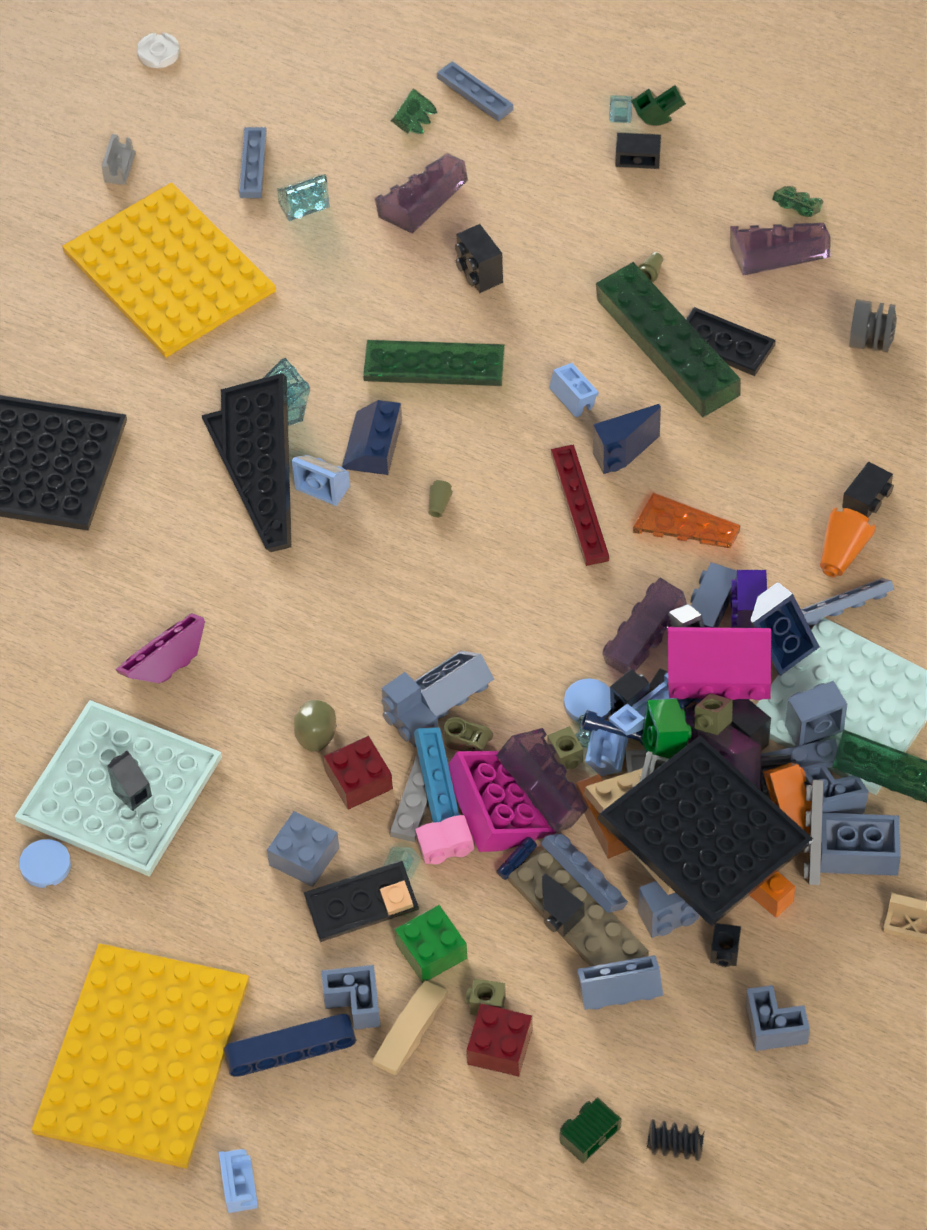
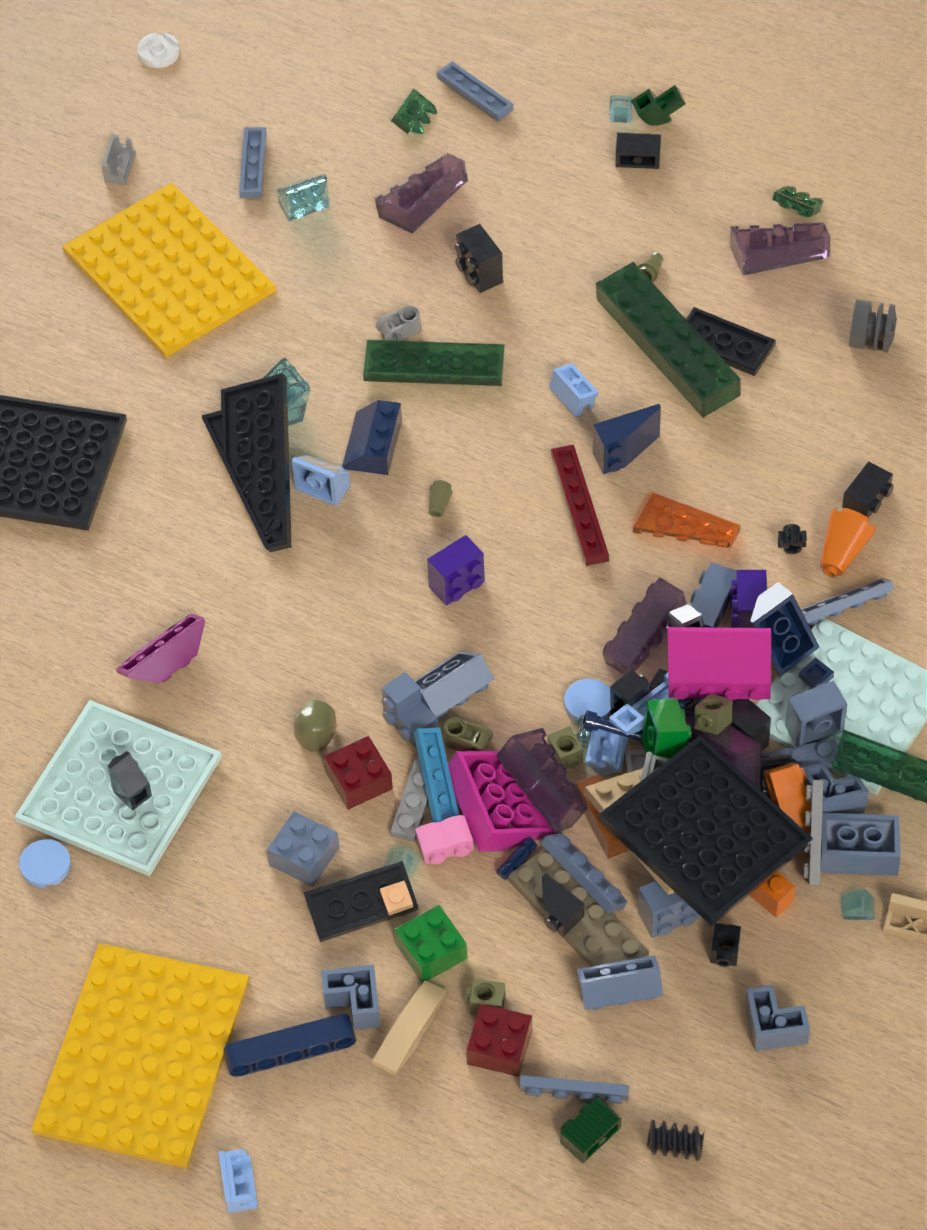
none -> light grey piece [376,306,421,345]
none -> dark purple brick [427,535,485,606]
none -> sand blue plate [520,1075,629,1104]
none -> black gear [777,524,807,554]
none -> dark blue plate [798,658,834,689]
none -> clear light blue slope [842,889,875,920]

